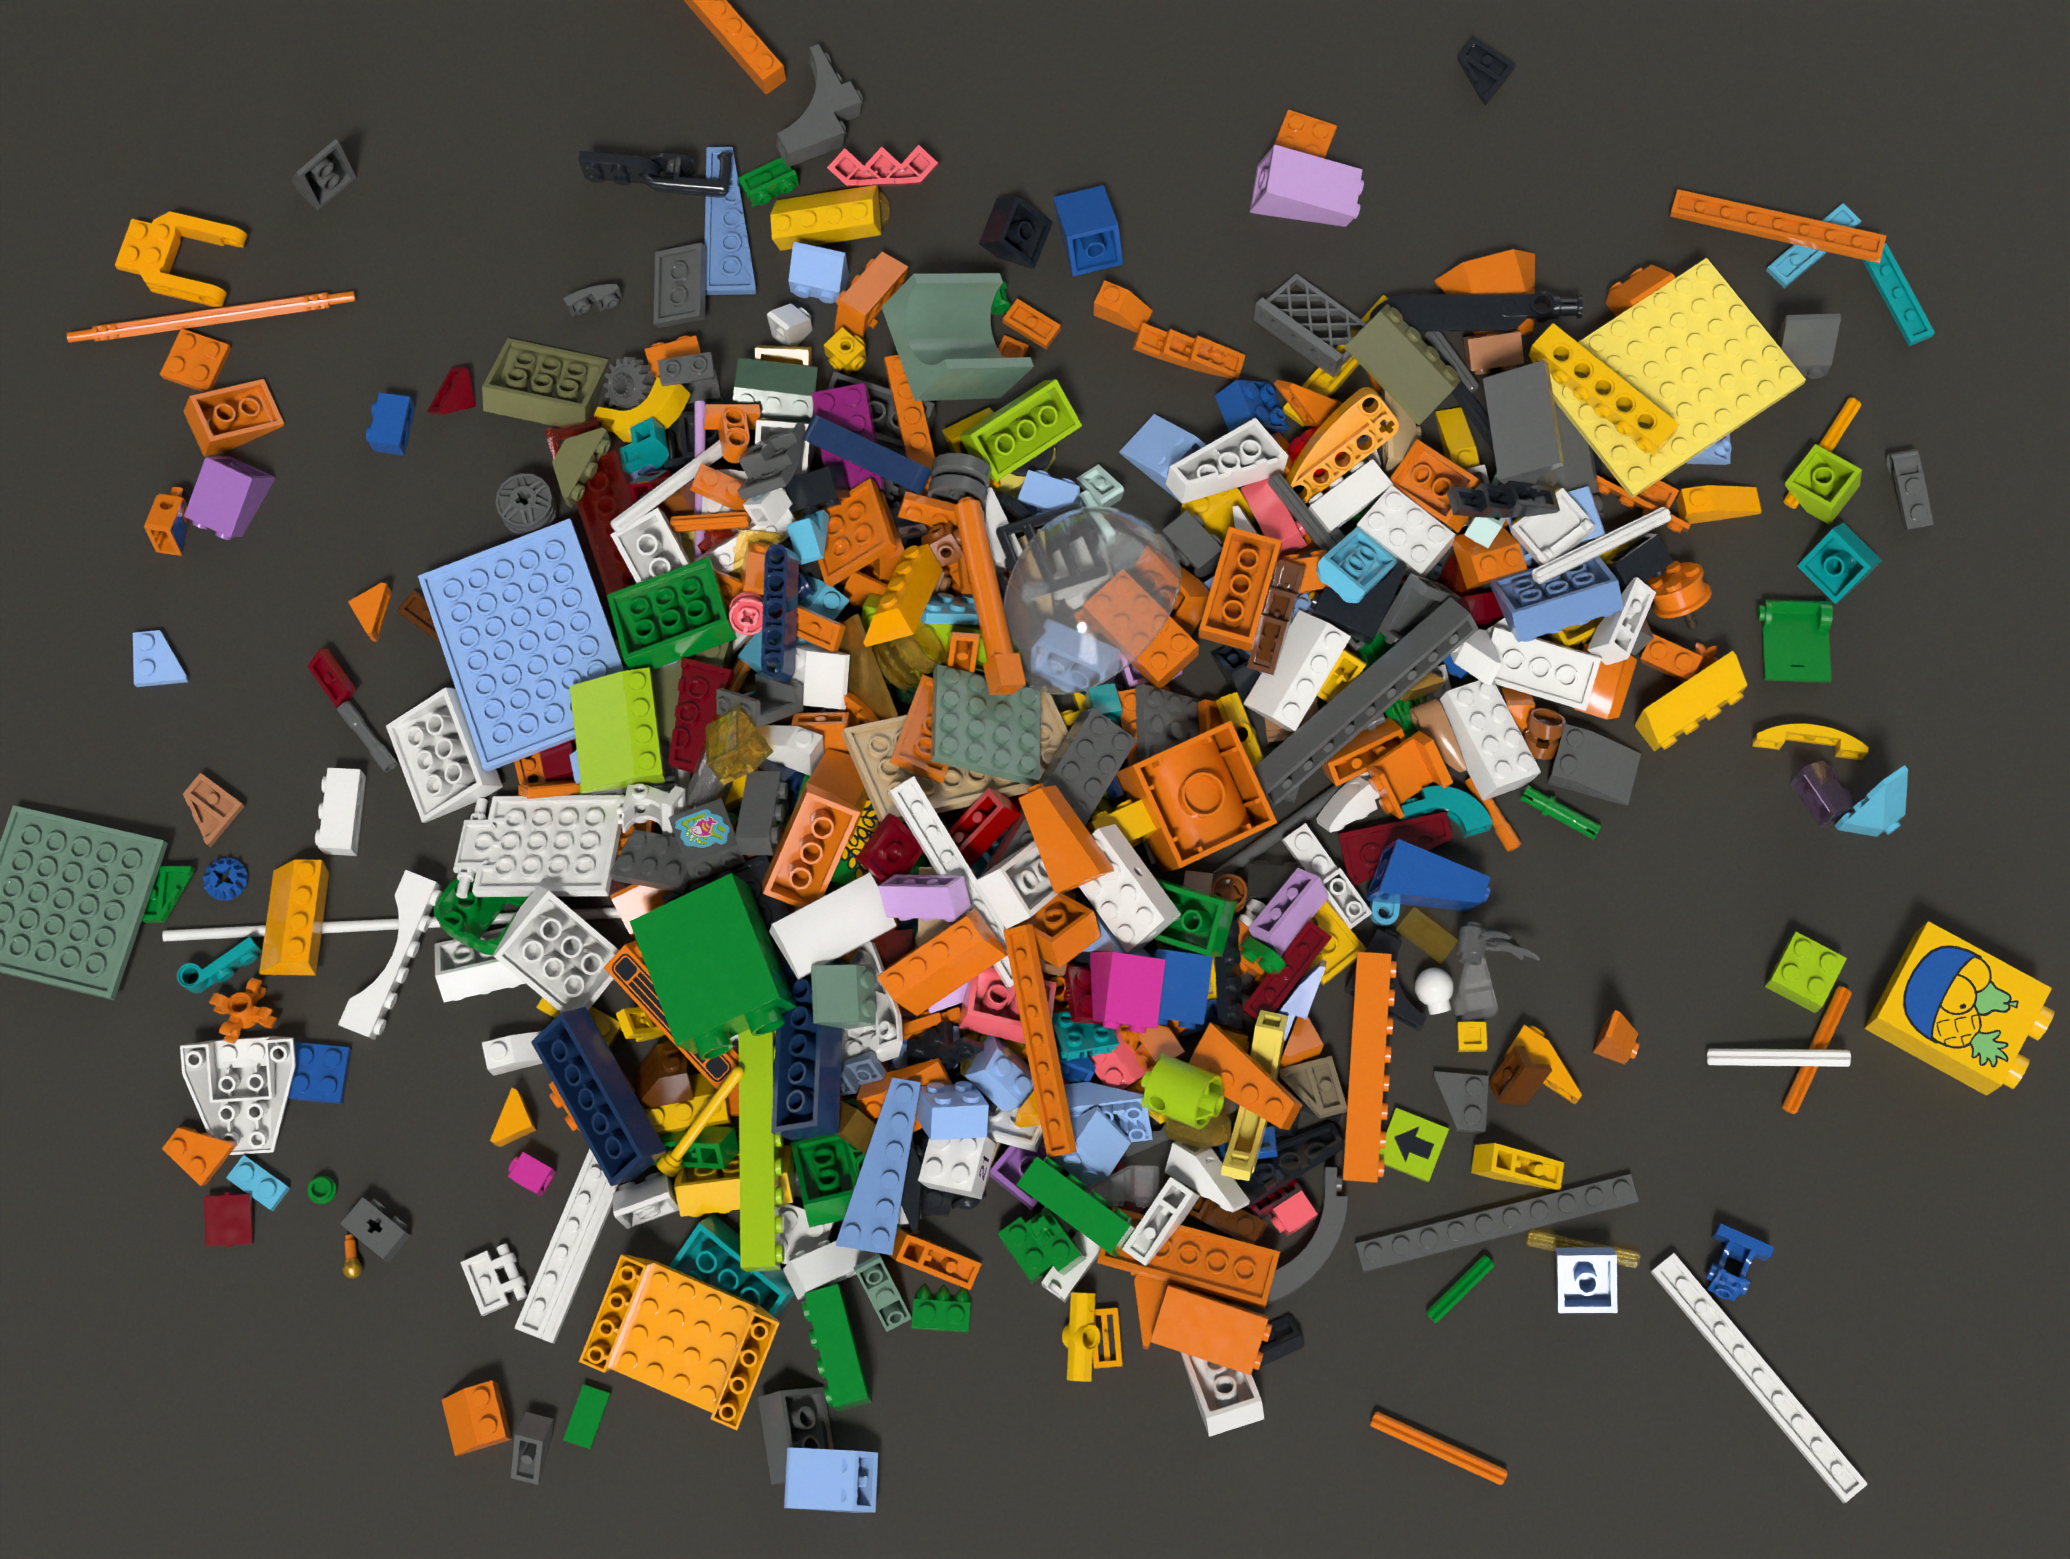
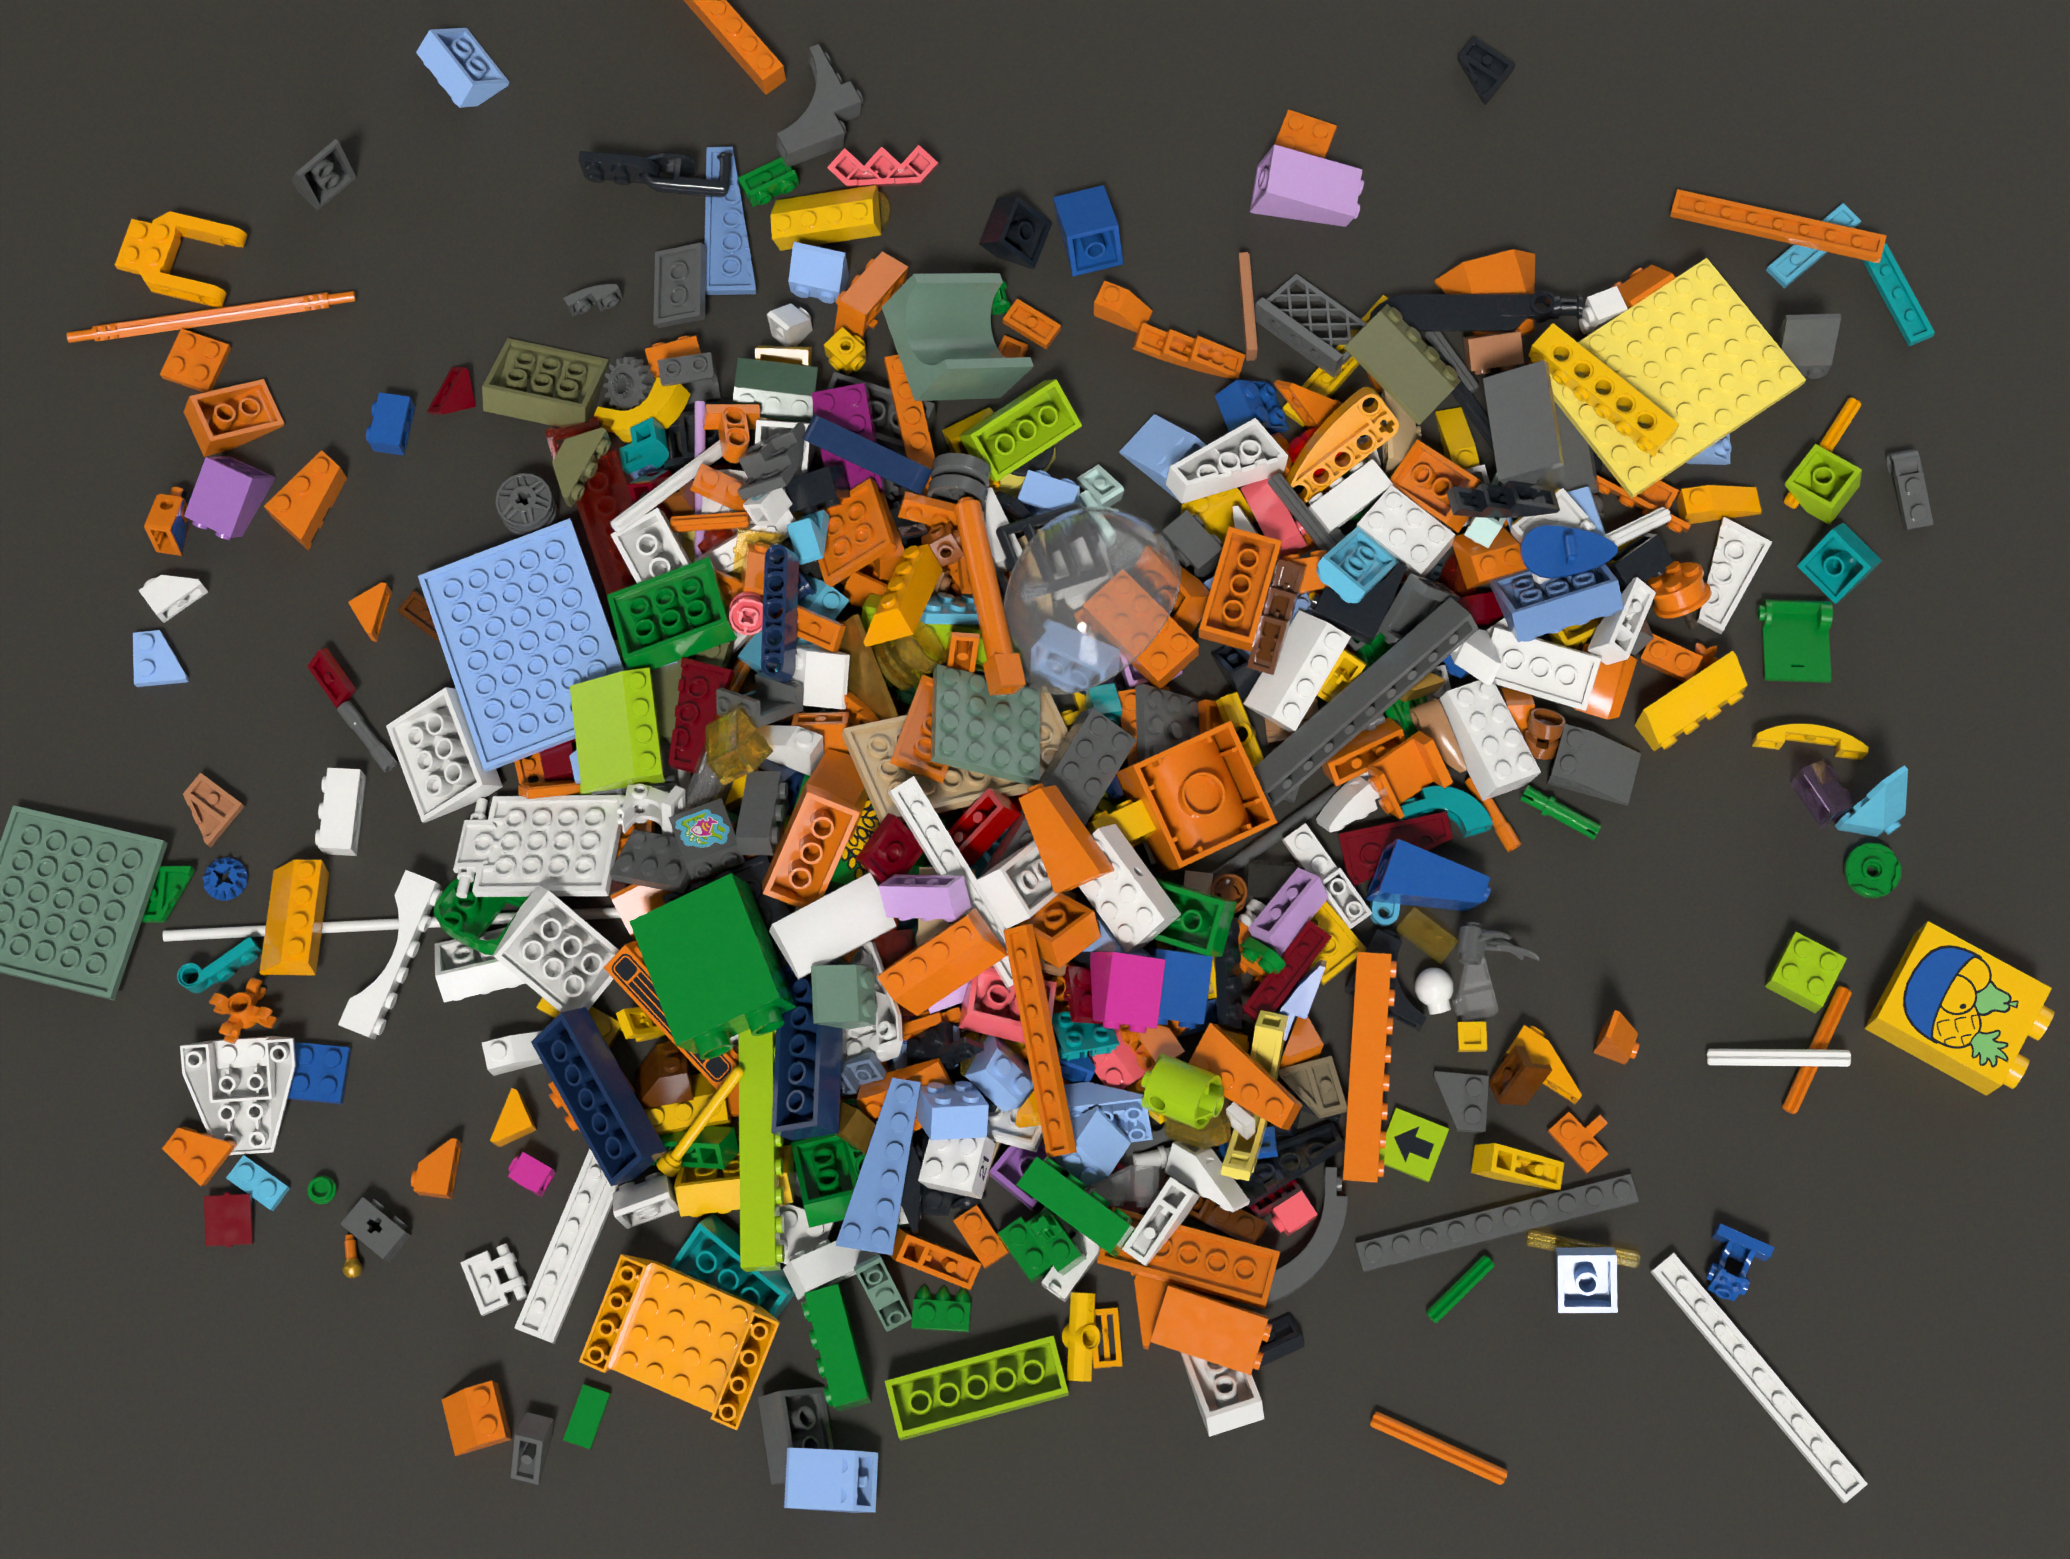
none -> white slope [139,575,208,623]
none -> orange wedge [264,450,347,551]
none -> orange slope [411,1138,462,1199]
none -> light blue slope [416,28,510,108]
none -> lime brick [885,1335,1069,1441]
none -> orange plate [953,1205,1009,1269]
none -> white pin [1133,1146,1171,1171]
none -> white plate [1226,1102,1255,1140]
none -> nougat tile [1238,252,1258,361]
none -> blue shield [1520,525,1618,579]
none -> orange plate [1547,1112,1608,1174]
none -> white brick [1579,286,1628,335]
none -> white wing [1697,517,1772,634]
none -> green plate [1844,843,1901,899]

